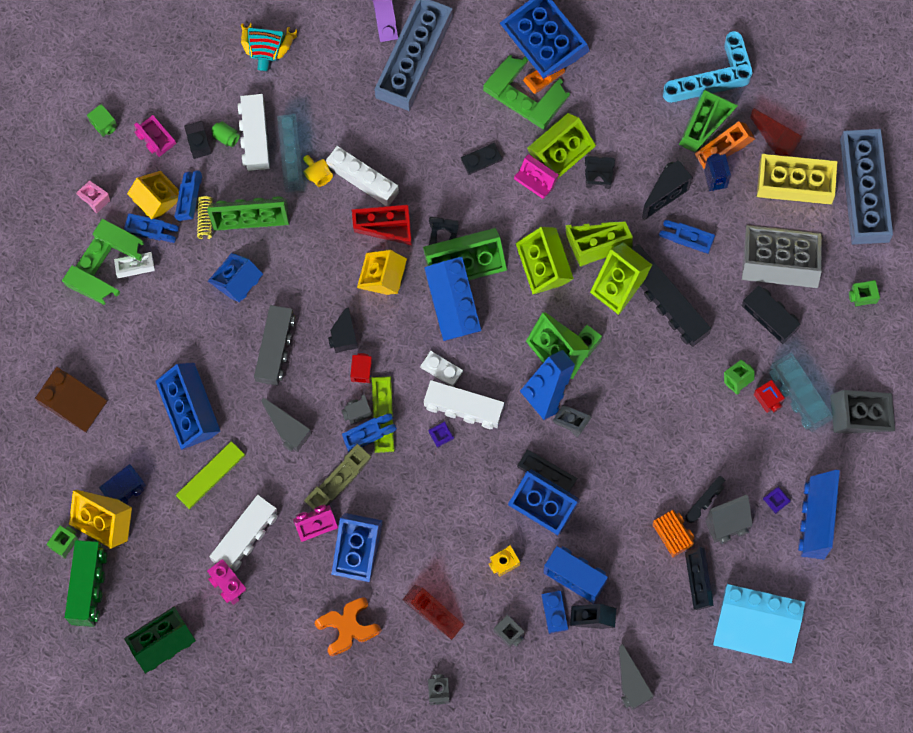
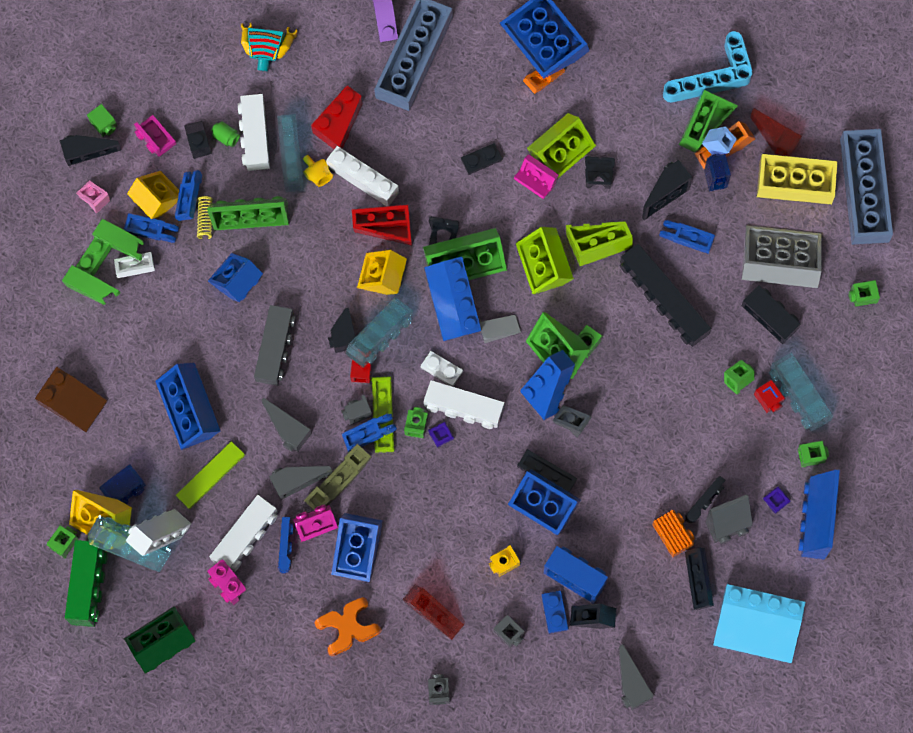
bright green wedge [483,55,570,130] -> none
lime slope [590,243,652,315] -> none
dark grey slope [830,390,895,434] -> none
none -> black slope [59,135,121,166]
none -> clear light blue brick [88,515,171,572]
none -> white brick [126,509,191,556]
none -> dark grey slope [269,466,332,500]
none -> blue hinge [278,517,293,574]
none -> red wedge [311,85,363,149]
none -> clear light blue brick [345,297,413,368]
none -> bright green brick [404,407,428,438]
none -> light grey slope [480,315,521,343]
none -> light blue brick [702,126,736,156]
none -> bright green brick [798,441,829,468]

